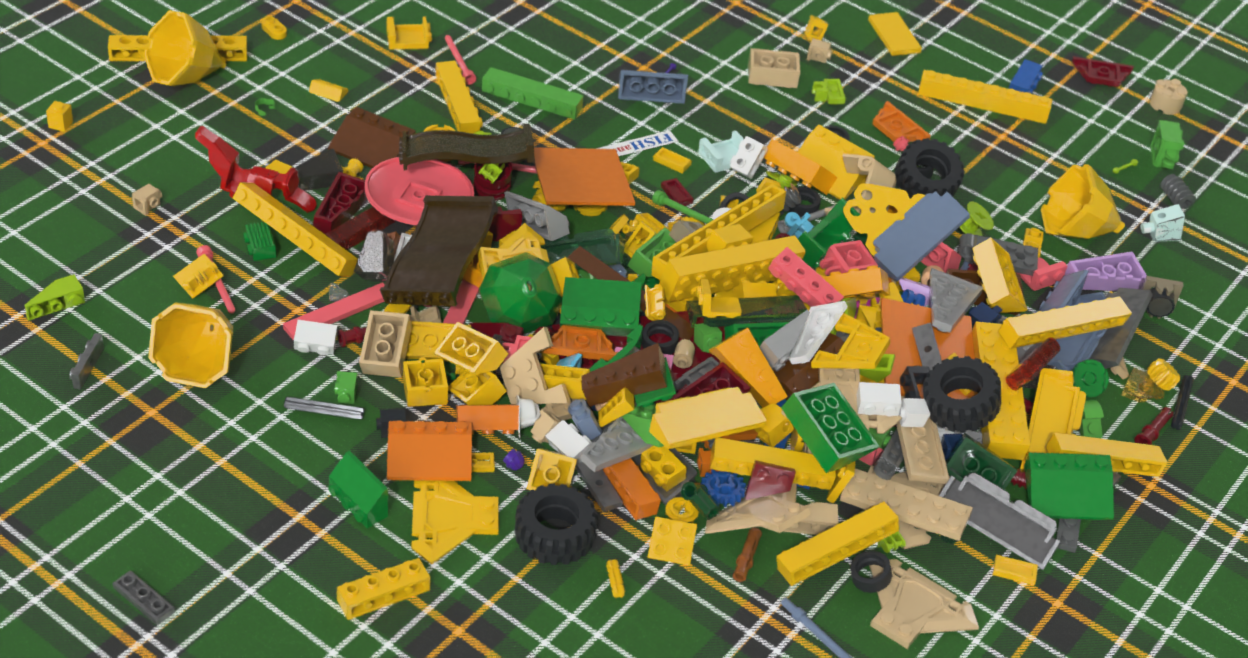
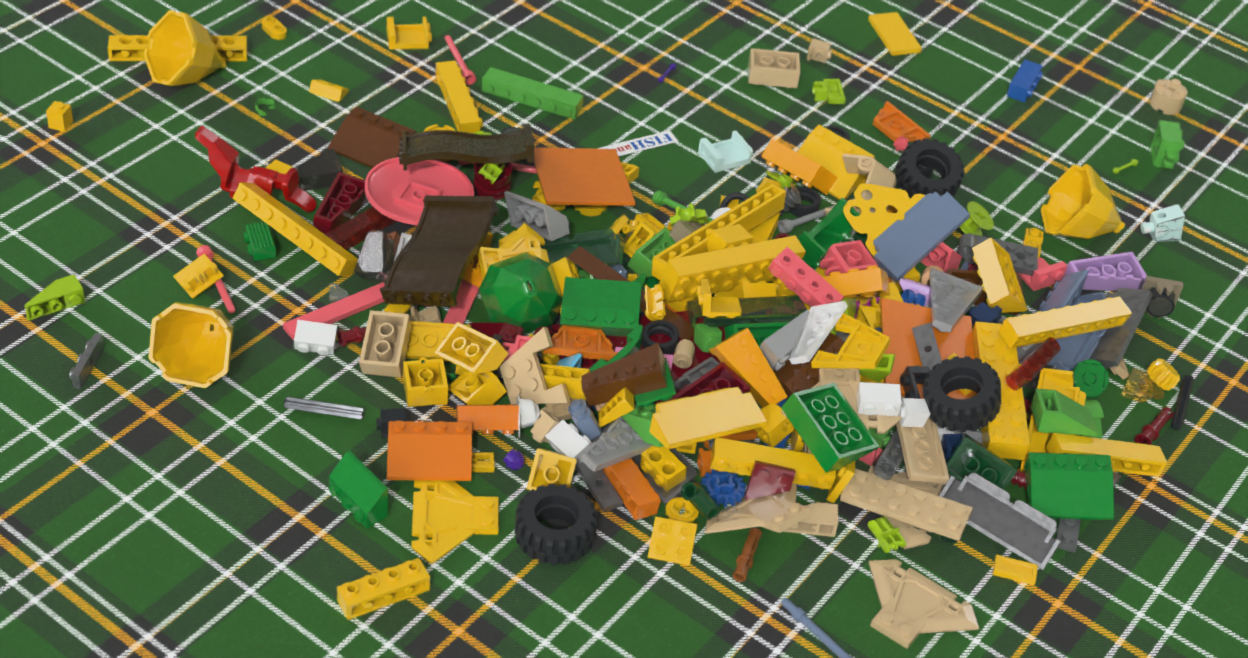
flat silver tile [113,570,175,626] -> none
tan brick [132,184,162,216] -> none
bright green brick [335,371,357,404] -> none
yellow bush [341,159,363,177] -> none
dark red slope [489,206,522,242] -> none
yellow axle [606,559,625,598] -> none
sand blue slope [618,70,688,104] -> none
yellow tile [653,147,692,174] -> none
dark red tile [661,178,694,206] -> none
white brick [730,136,768,179] -> none
yellow brick [777,502,899,586] -> none
medium azure hips [784,212,814,239] -> none
yellow brick [804,15,829,41] -> none
black tyre [850,551,892,593] -> none
yellow brick [918,70,1052,124] -> none
dark red wing [1072,56,1134,87] -> none
dark grey piece [1160,174,1196,209] -> none
none -> lime plate [670,204,709,227]
none -> bright green slope [1031,389,1098,436]

